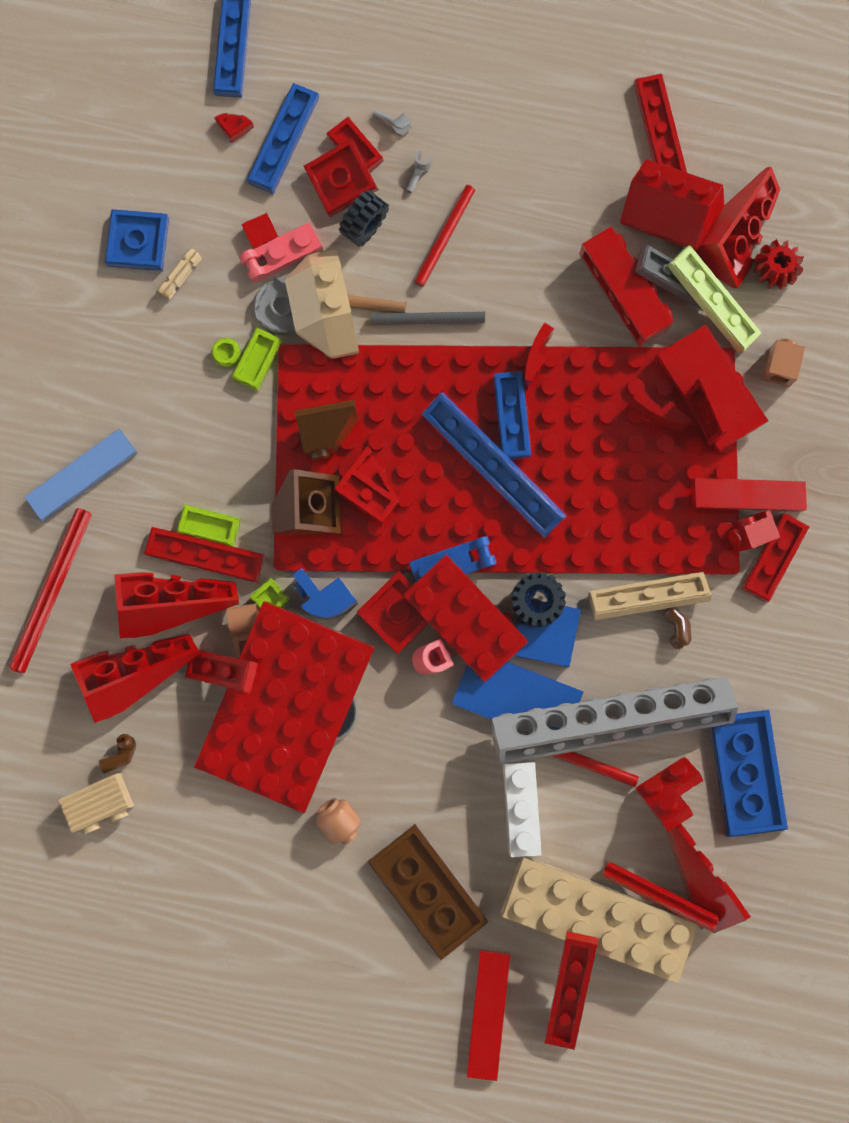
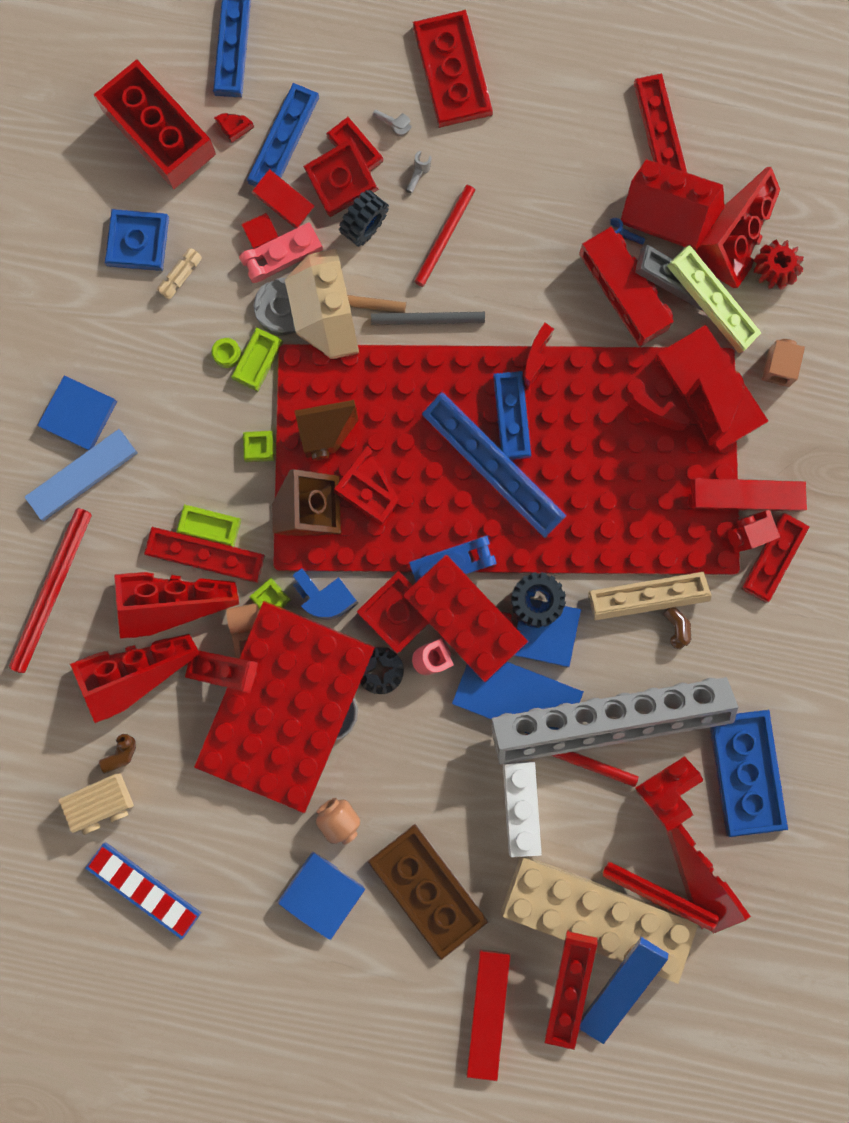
none -> blue tile [38,375,117,451]
none -> tile [85,842,202,940]
none -> red brick [93,59,216,189]
none -> lime tile [243,431,274,462]
none -> red tile [252,169,315,229]
none -> blue slope [278,851,365,940]
none -> black gear [360,647,404,694]
none -> red tile [413,10,493,128]
none -> blue tile [579,937,669,1044]
none -> blue hand [610,218,646,245]

